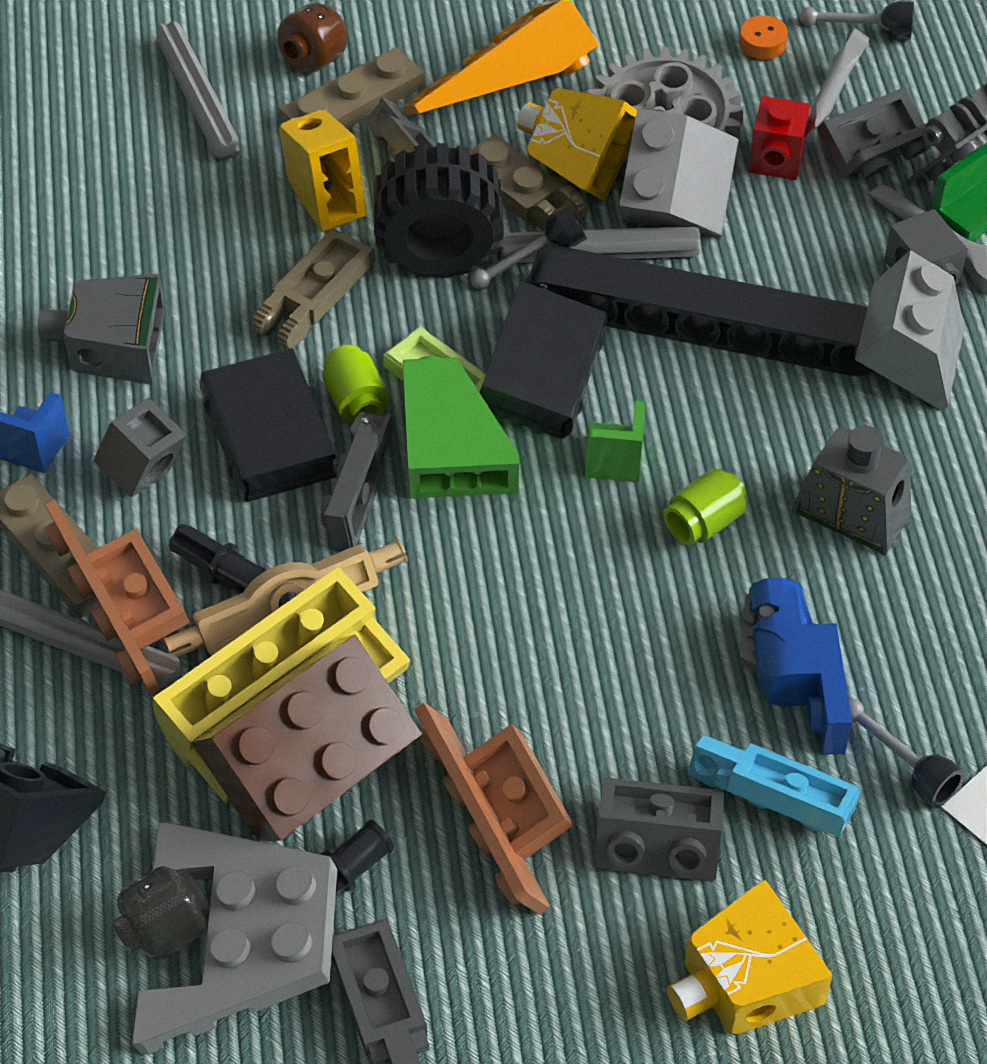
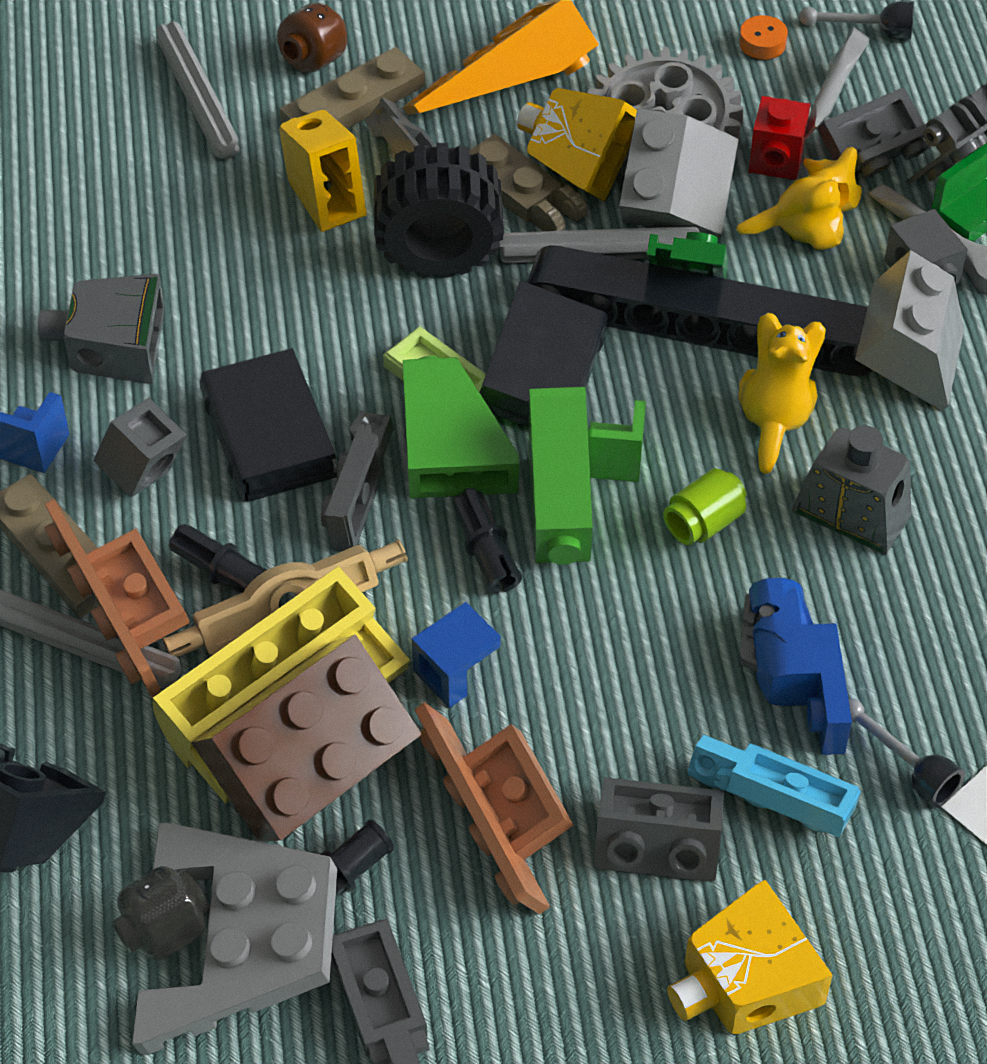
dark tan hinge [251,228,376,349] -> none
lime brick [322,345,389,424] -> none
hinge [470,203,587,289] -> none
none -> blue panel [411,602,501,708]
none -> black axle [452,488,522,594]
none -> bright green slope [528,387,593,565]
none -> green plate [647,232,728,278]
none -> yellow animal [736,147,862,250]
none -> yellow animal [738,313,826,474]

